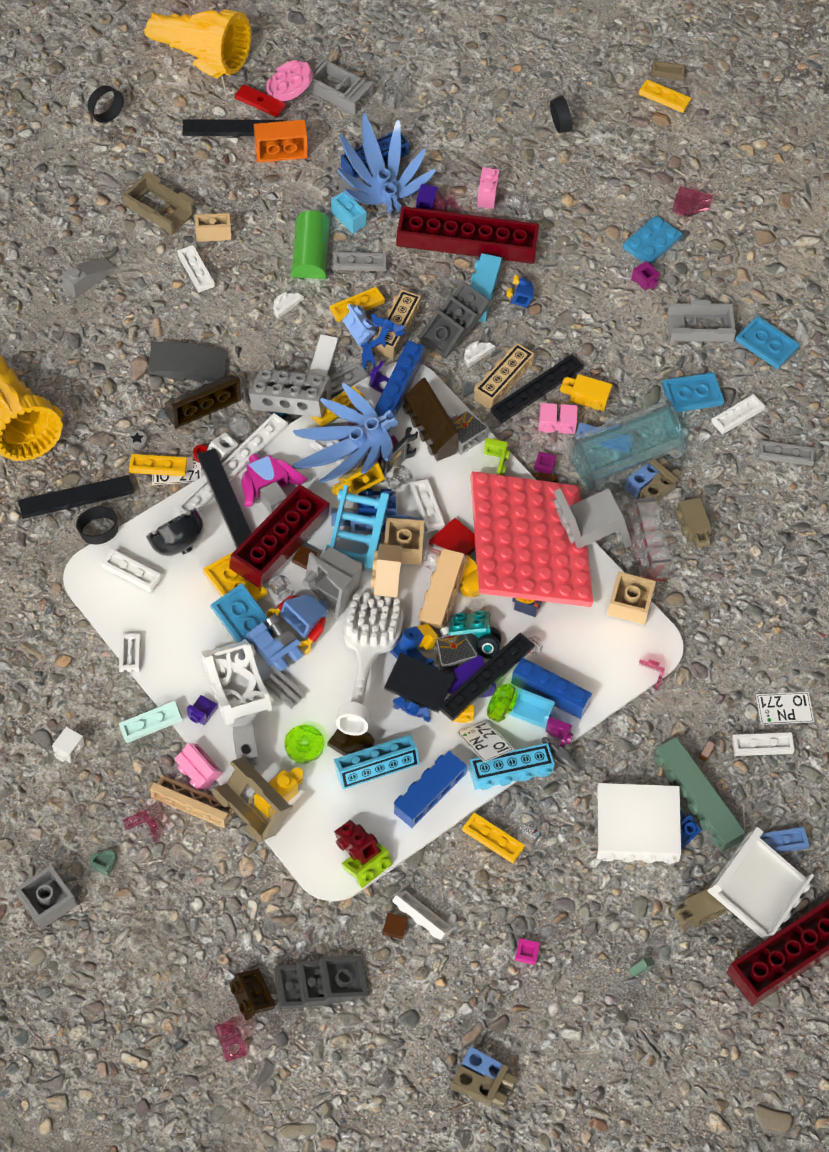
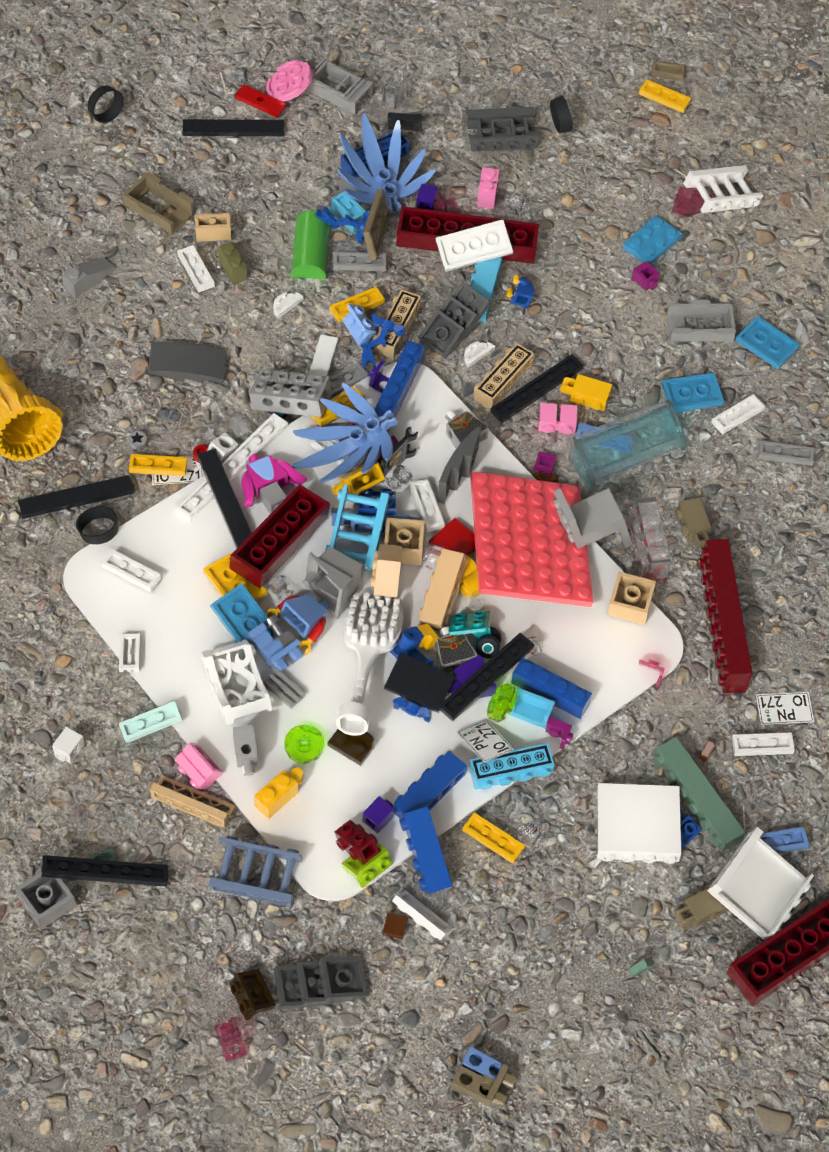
clear pink bracket [123,810,158,842] -> none
yellow cone [144,9,251,78] -> none
black cylinder [146,508,204,556] -> none
dark brown slope [164,374,241,429] -> none
dark purple bracket [187,695,218,726] -> none
dark tan piece [212,756,293,842] -> none
orange brick [254,120,307,163] -> none
reddish brown tile [292,545,318,570] -> none
medium azure brick [334,735,420,790] -> none
dark brown slope [403,378,459,461] -> none
yellow plate [453,705,474,723] -> none
lime bracket [483,438,510,476] -> none
dark blue brick [512,598,542,617] -> none
dark pink plate [515,938,540,965] -> none
dark grey piece [542,737,580,773] -> none
dark tan hips [625,458,681,511] -> none
none -> black tile [41,855,168,887]
none -> sand blue fence [209,836,303,907]
none -> olive brick [217,242,247,284]
none -> blue piece [315,206,370,244]
none -> dark purple brick [362,796,394,834]
none -> dark tan tile [363,189,391,260]
none -> black tile [388,112,422,131]
none -> blue brick [399,806,452,894]
none -> white tile [436,220,513,272]
none -> dark grey slope [437,426,481,504]
none -> dark grey fence [466,107,539,152]
none -> white fence [683,165,763,213]
none -> dark red brick [698,539,753,693]

